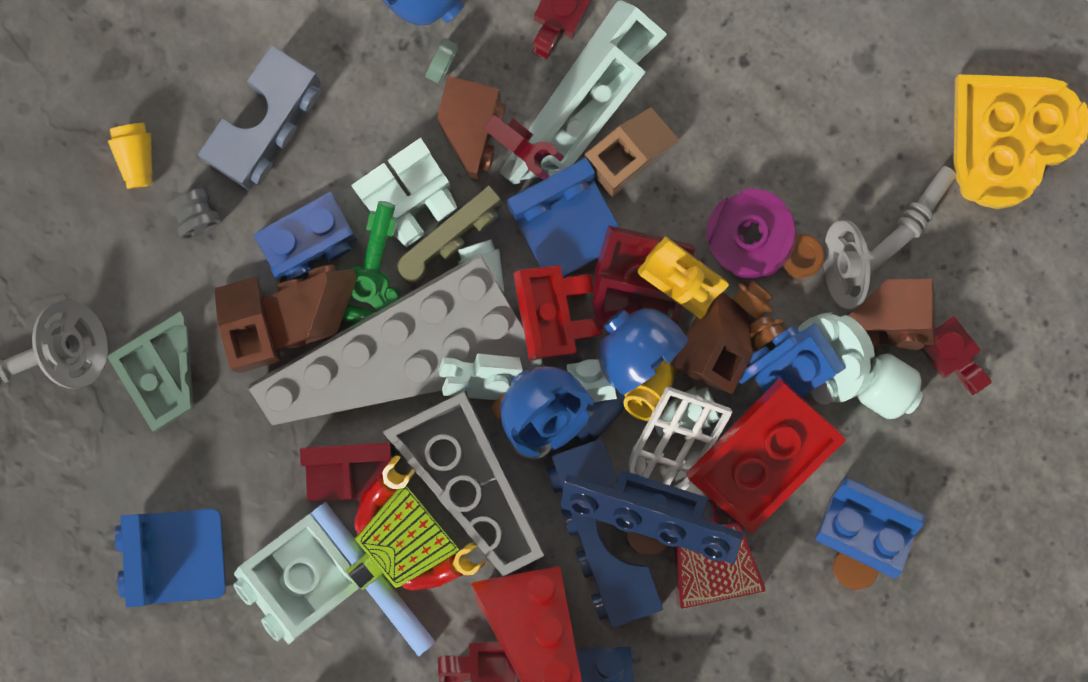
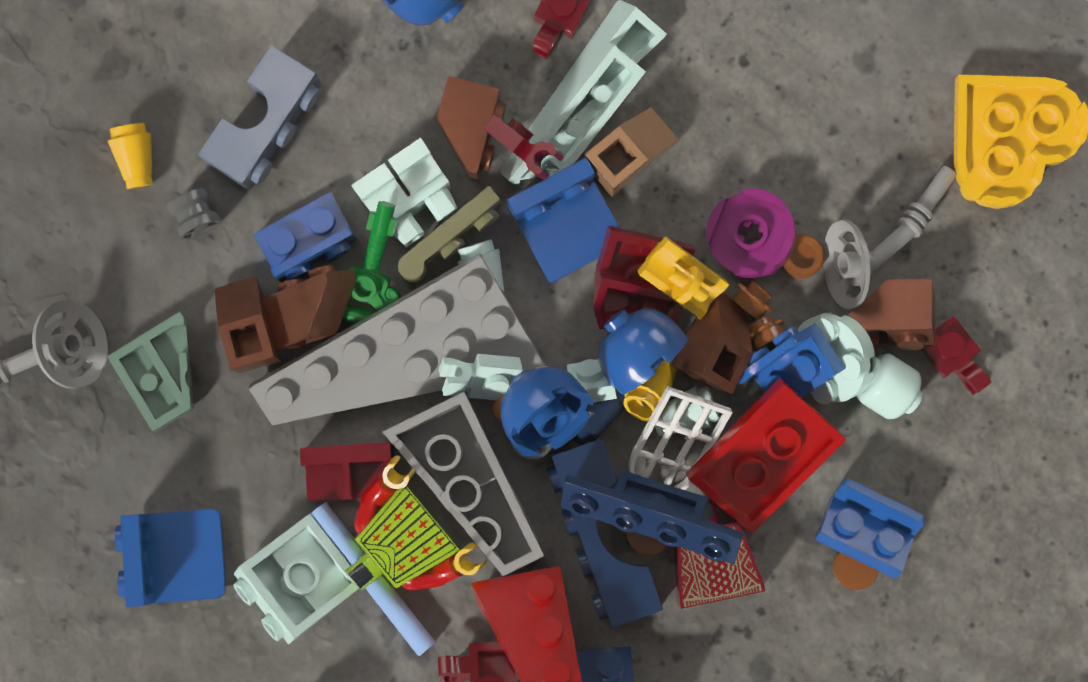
sand green tile [425,38,459,84] -> none
red plate [513,265,602,361] -> none

